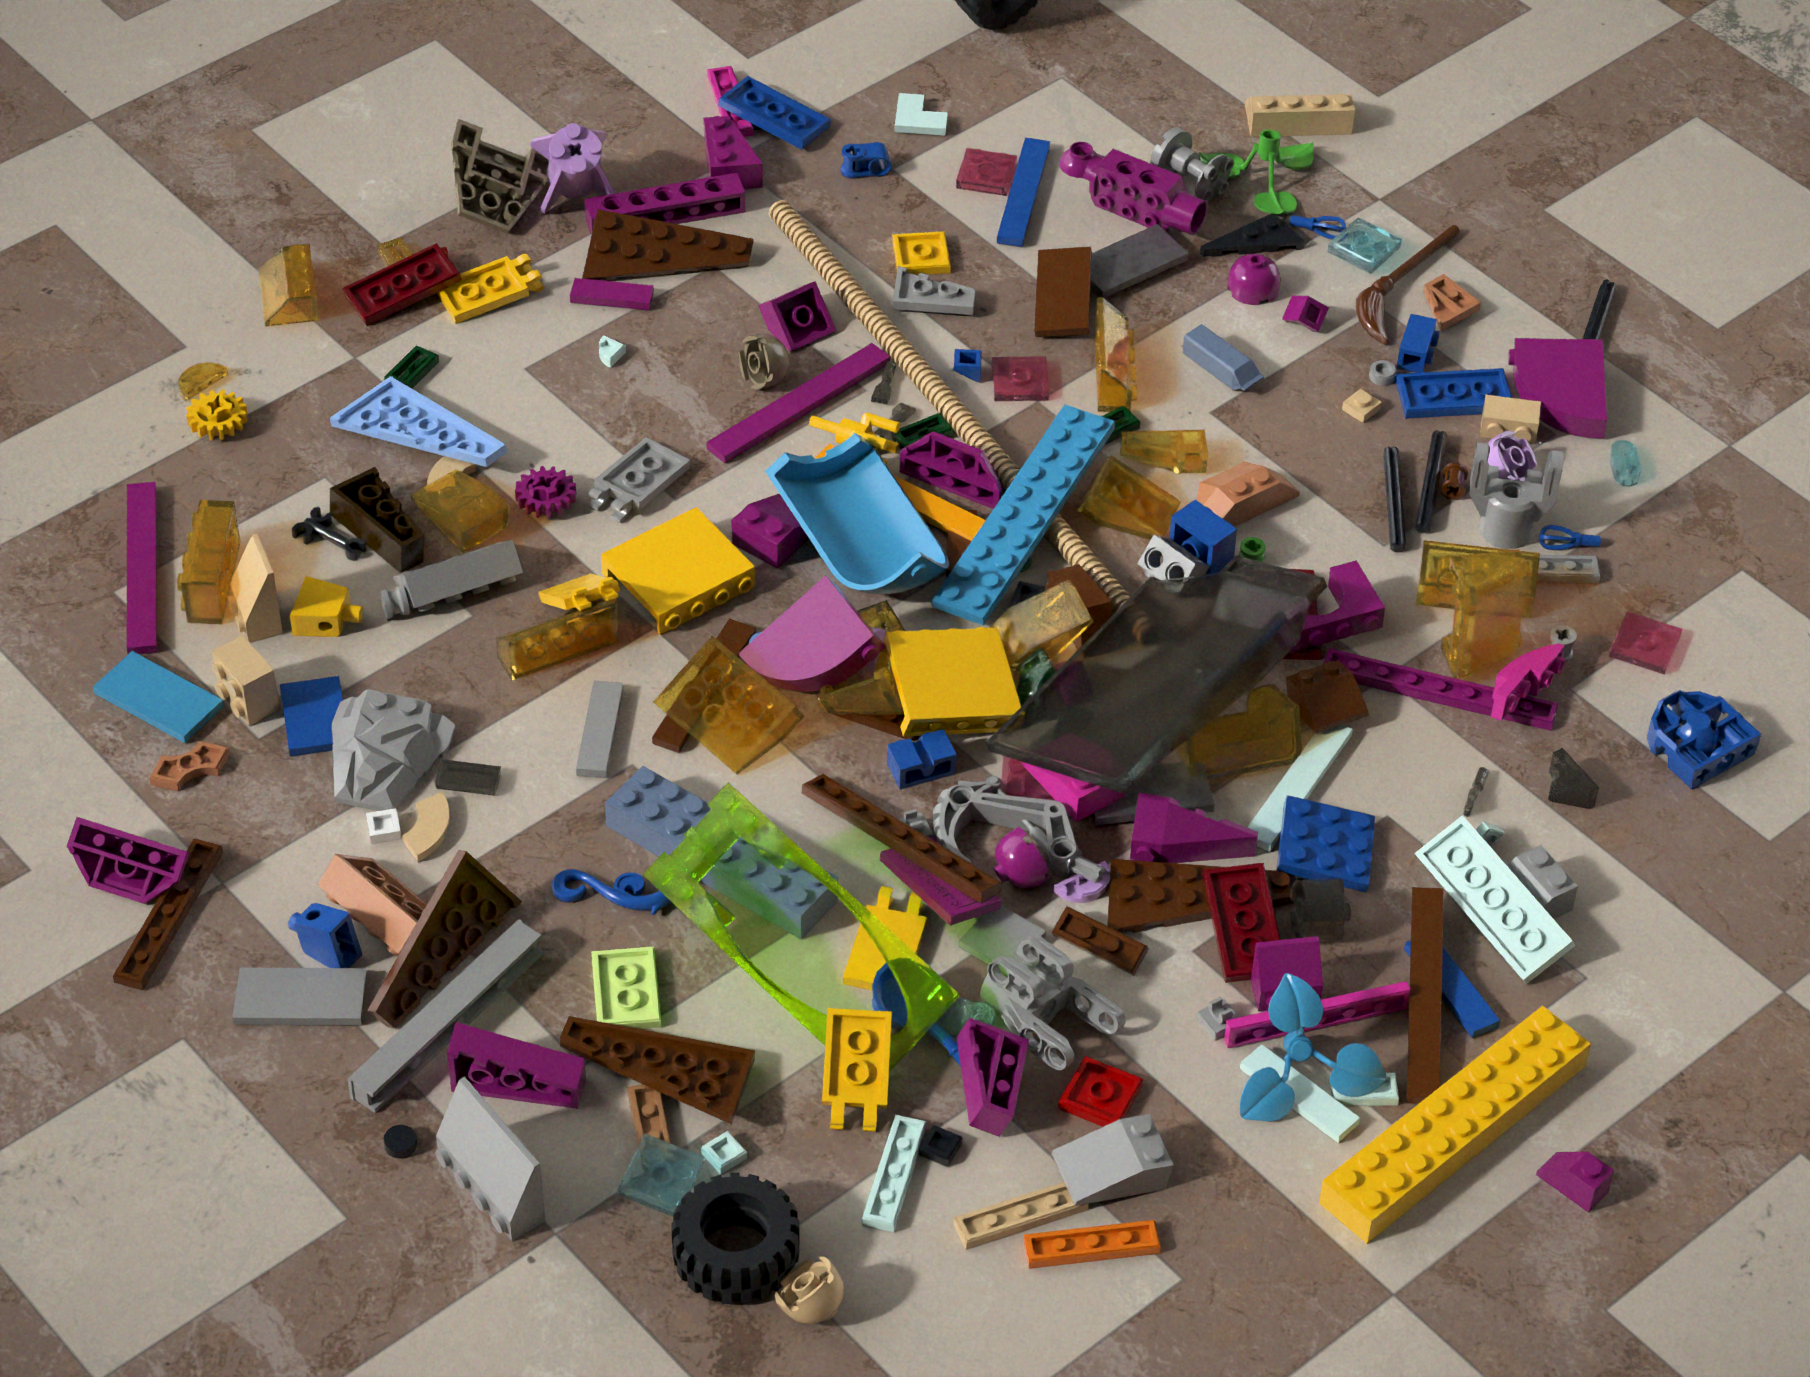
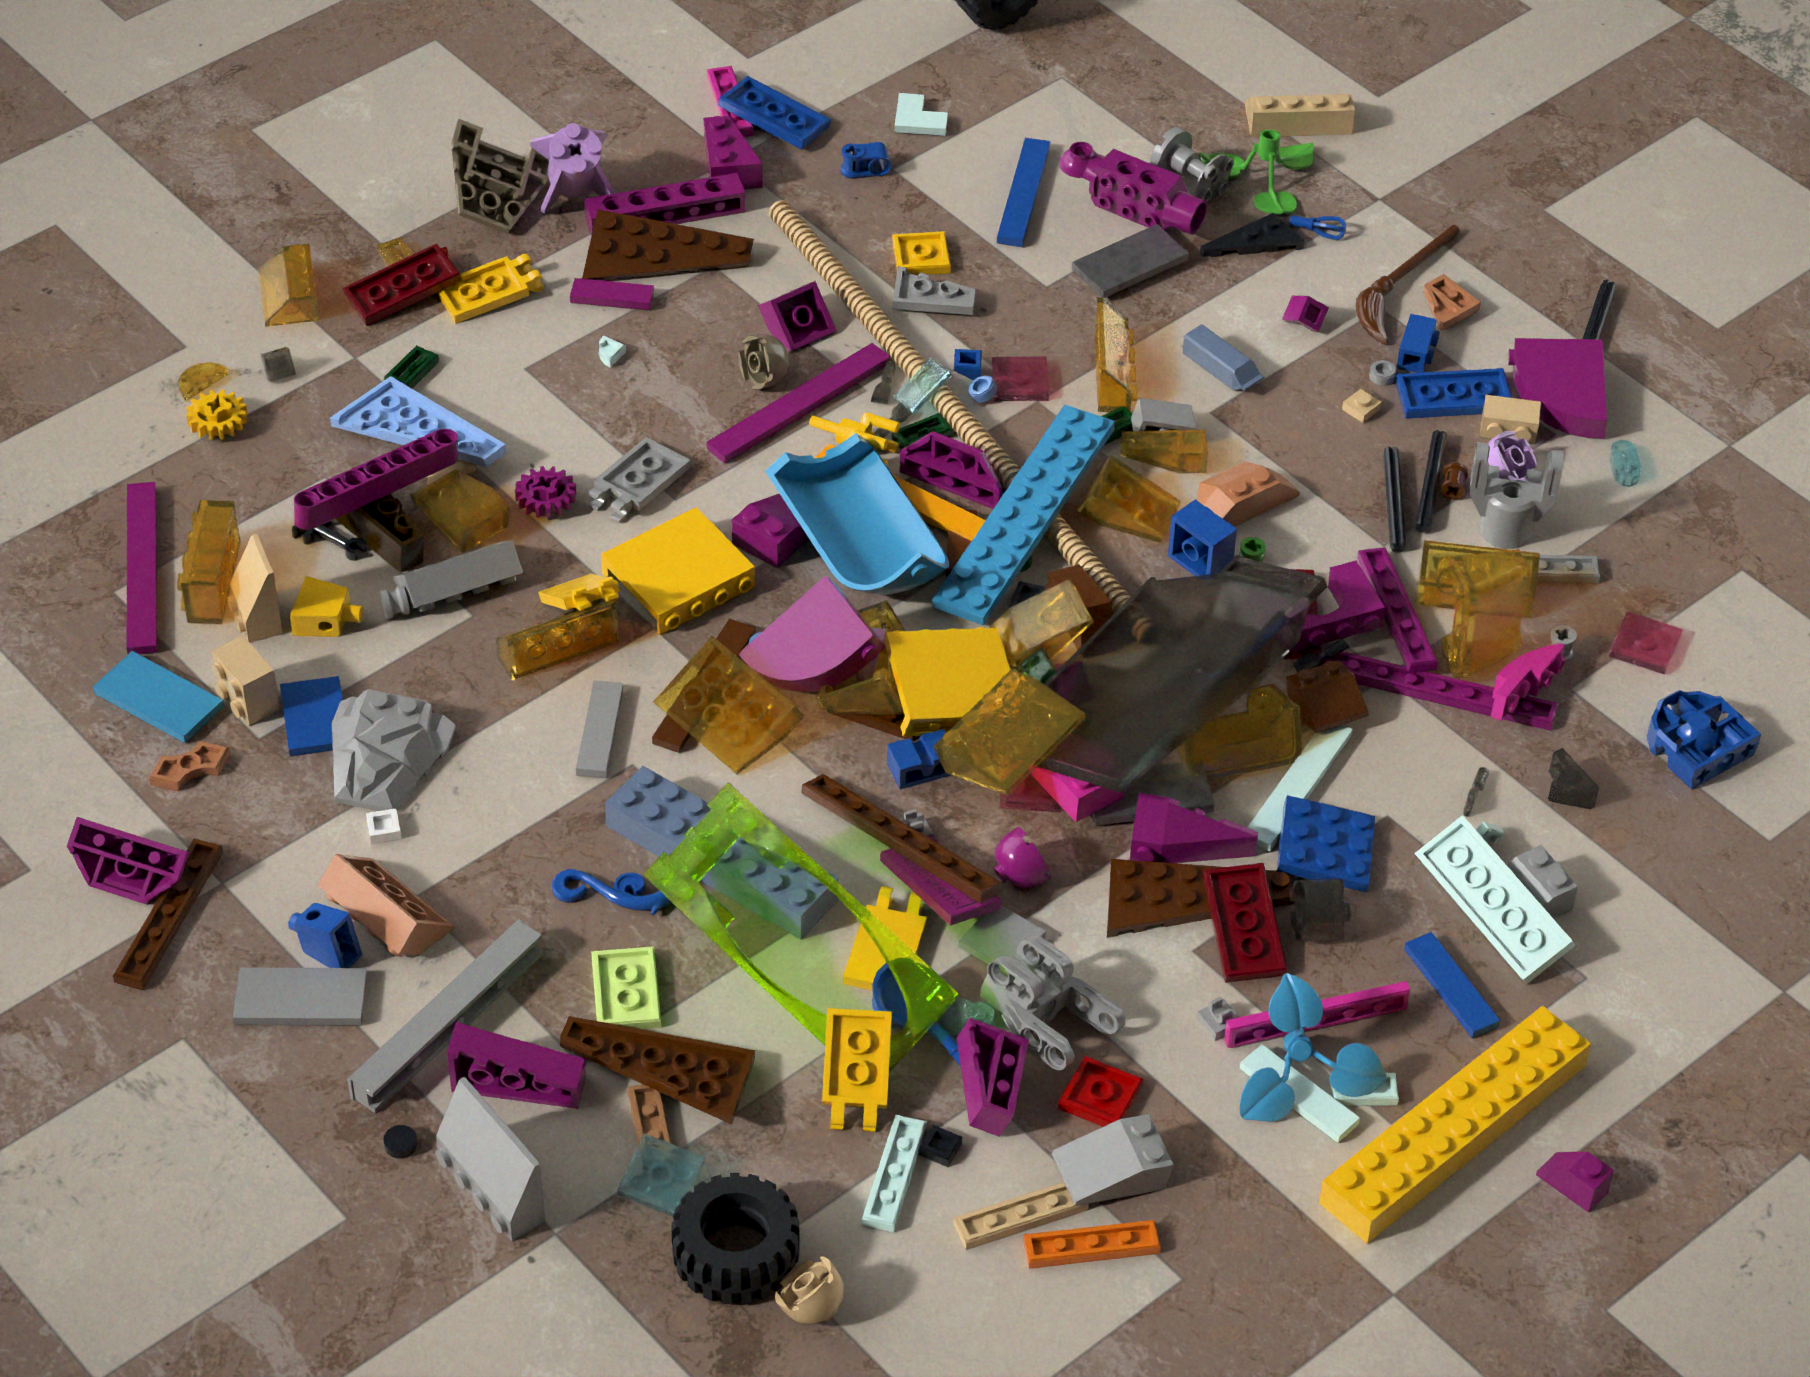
reddish brown wing [367,850,522,1028] -> none
tan tile [402,791,450,862] -> none
clear smoke tile [435,759,501,796] -> none
light aqua tile [701,1131,747,1174] -> none
light grey piece [933,776,1106,883] -> none
clear pink plate [956,148,1017,196] -> none
reddish brown tile [1034,246,1092,337] -> none
reddish brown tile [1051,906,1149,976] -> none
lavender tile [1054,861,1110,903] -> none
light grey brick [1137,534,1209,597] -> none
magenta cylinder [1227,254,1281,305] -> none
magenta slope [1251,936,1323,1012] -> none
clear light blue plate [1327,217,1402,274] -> none
reddish brown tile [1407,887,1444,1104] -> none
blue piece [1539,525,1601,550] -> none
none -> clear smoke tile [261,347,296,382]
none -> magenta beam [294,429,458,530]
none -> clear light blue tile [893,358,951,415]
none -> clear yellow slope [933,670,1086,796]
none -> medium blue tile [968,376,997,403]
none -> light grey brick [1131,398,1196,448]
none -> black piece [1293,638,1350,673]
none -> magenta tile [1357,547,1438,673]

